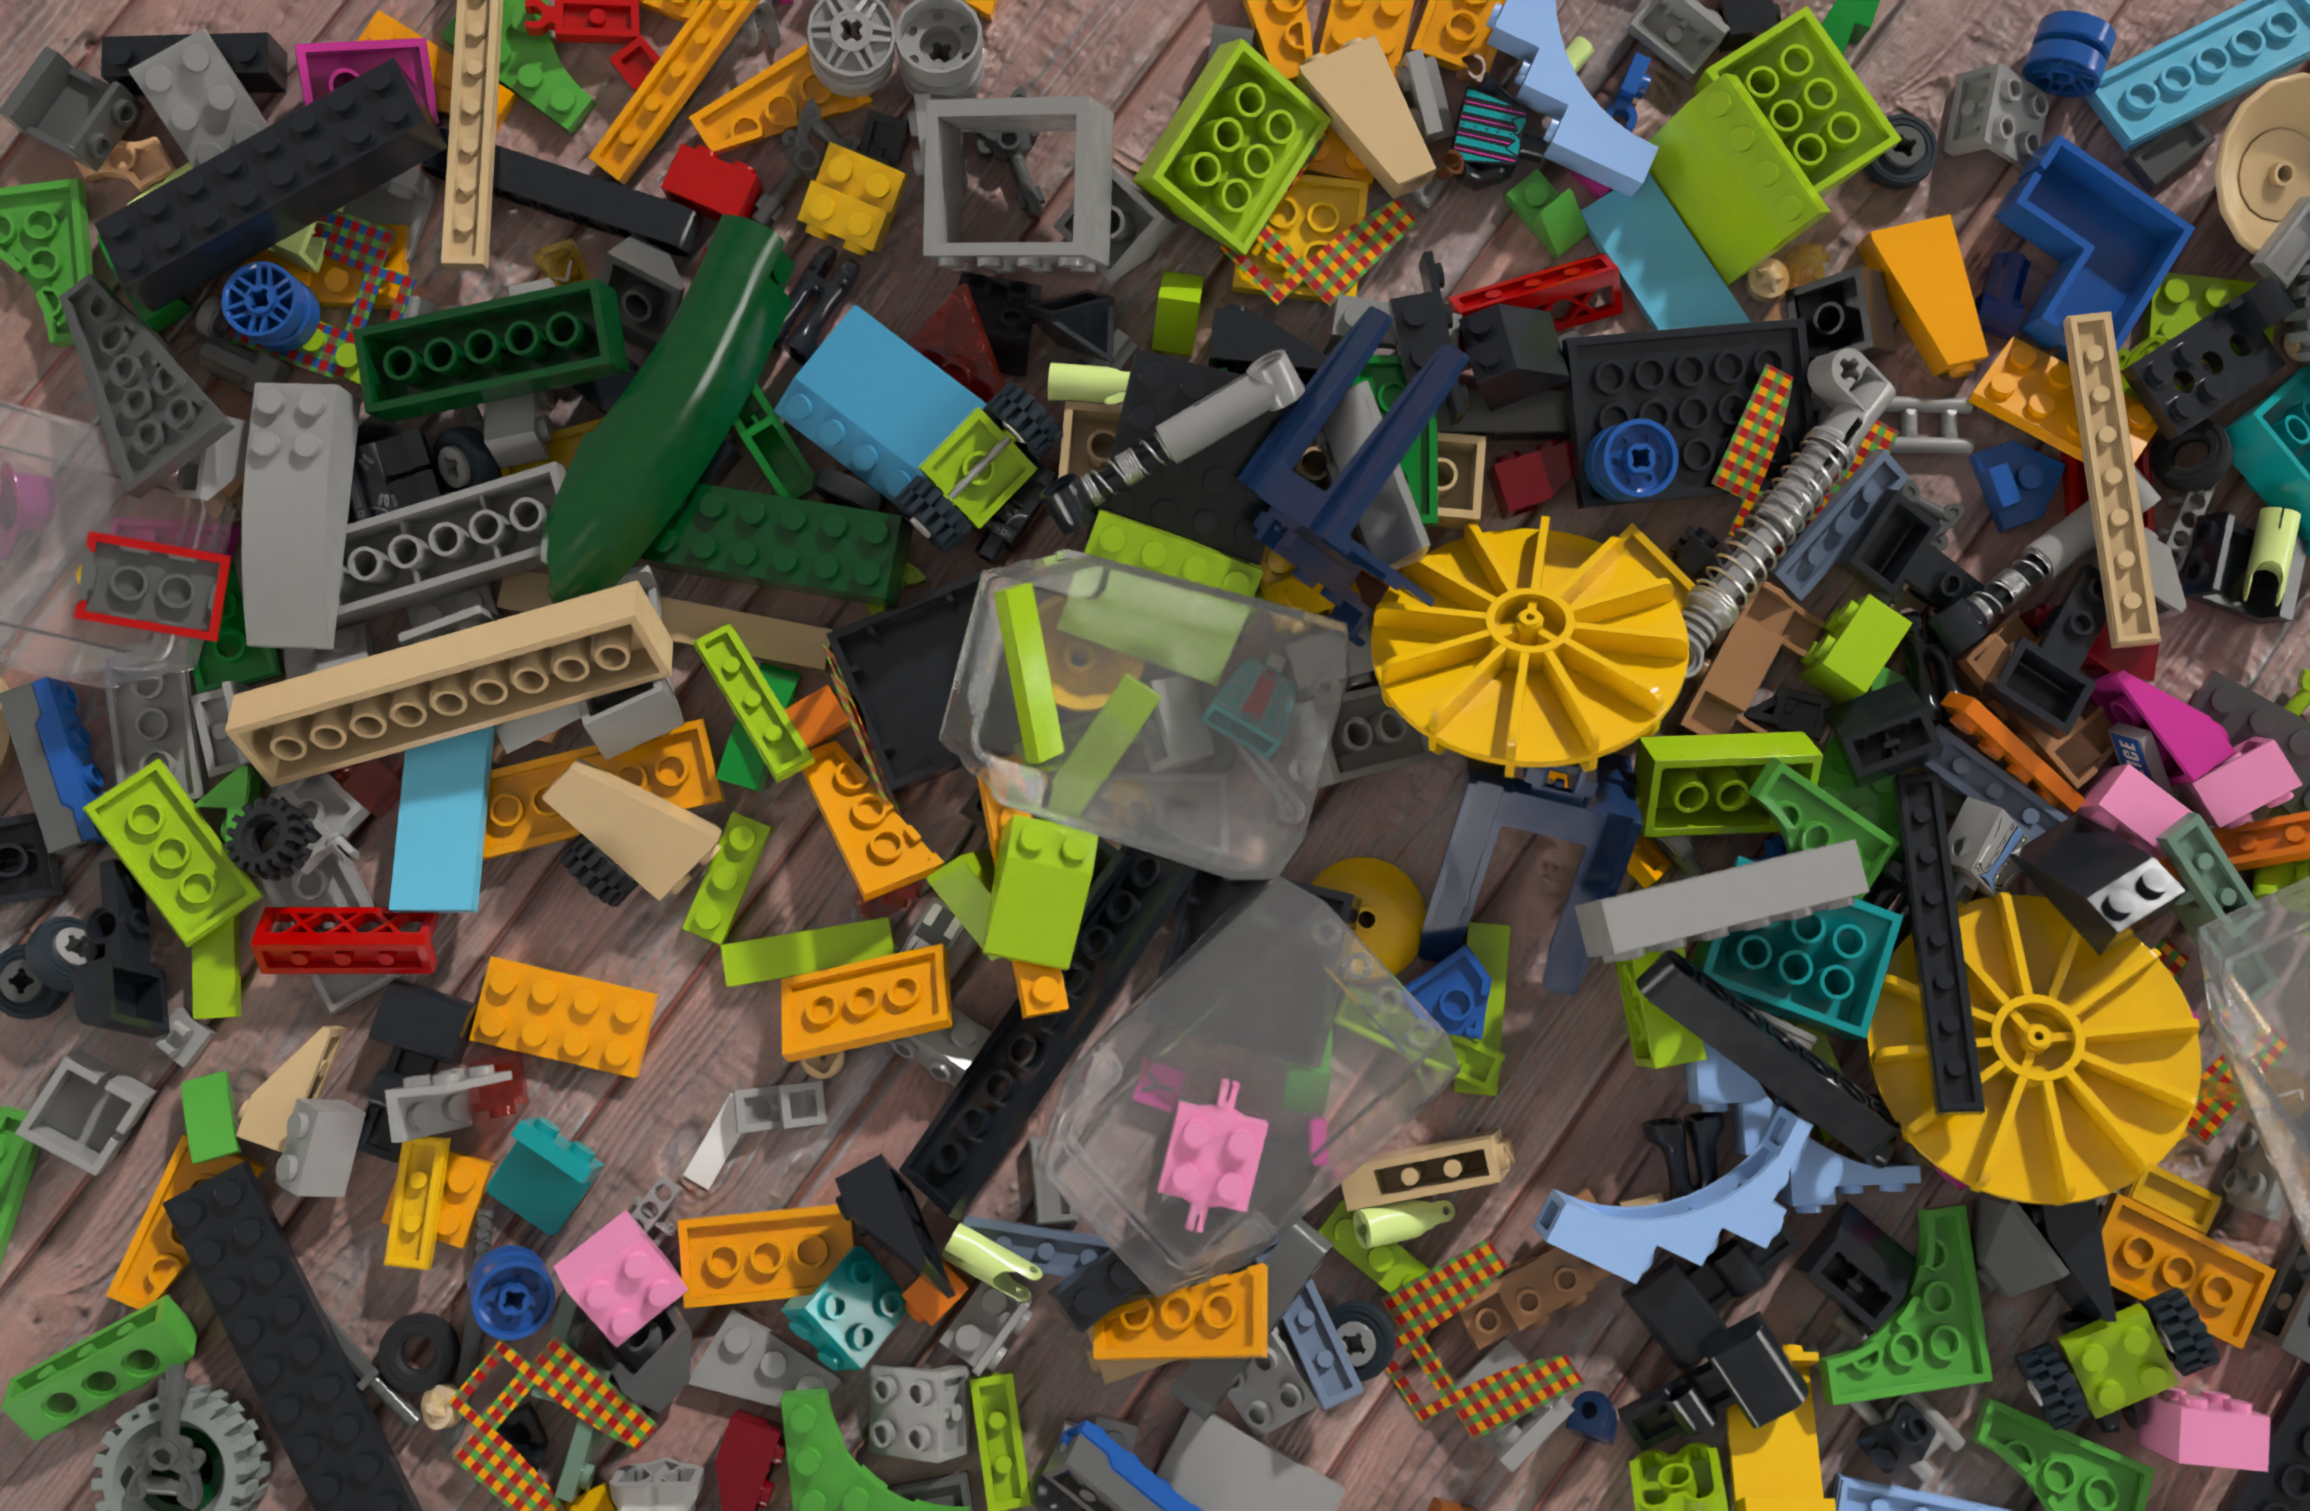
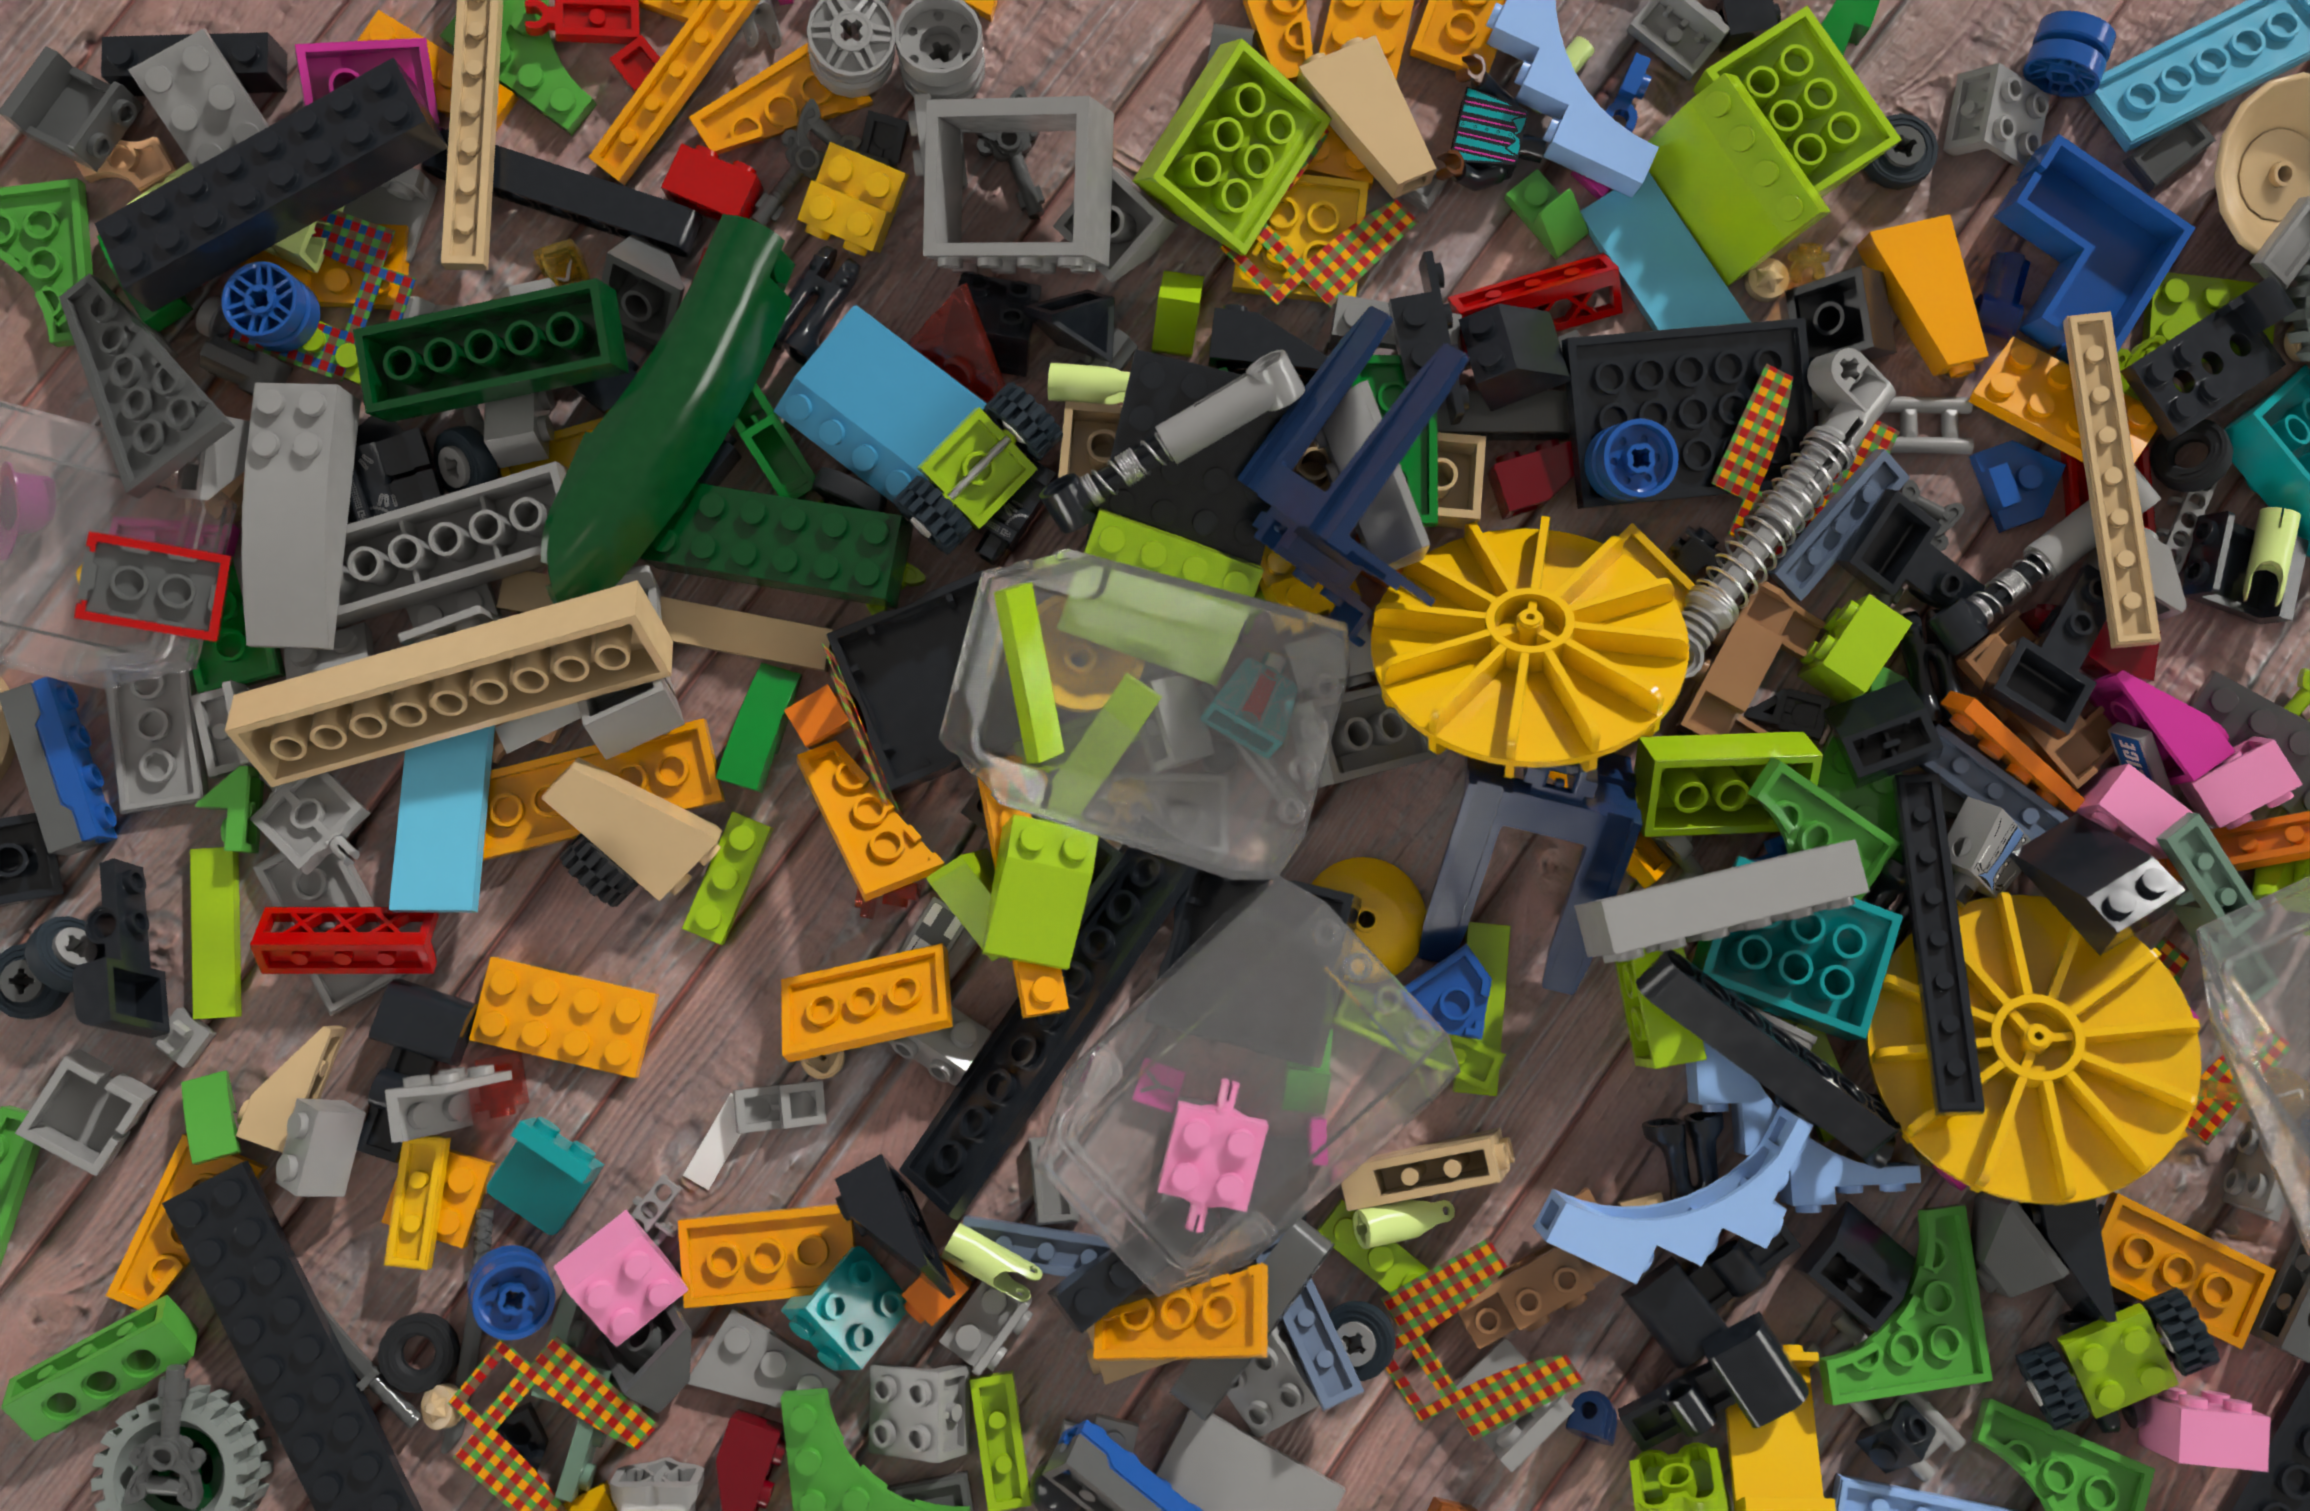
lime tile [82,758,264,947] -> none
black tyre [225,797,316,881] -> none
clear red bracket [337,759,402,819] -> none
lime tile [693,622,815,783] -> none
lime tile [720,917,896,987] -> none
light grey bracket [1395,49,1455,144] -> none
yellow tile [2122,1166,2223,1236] -> none

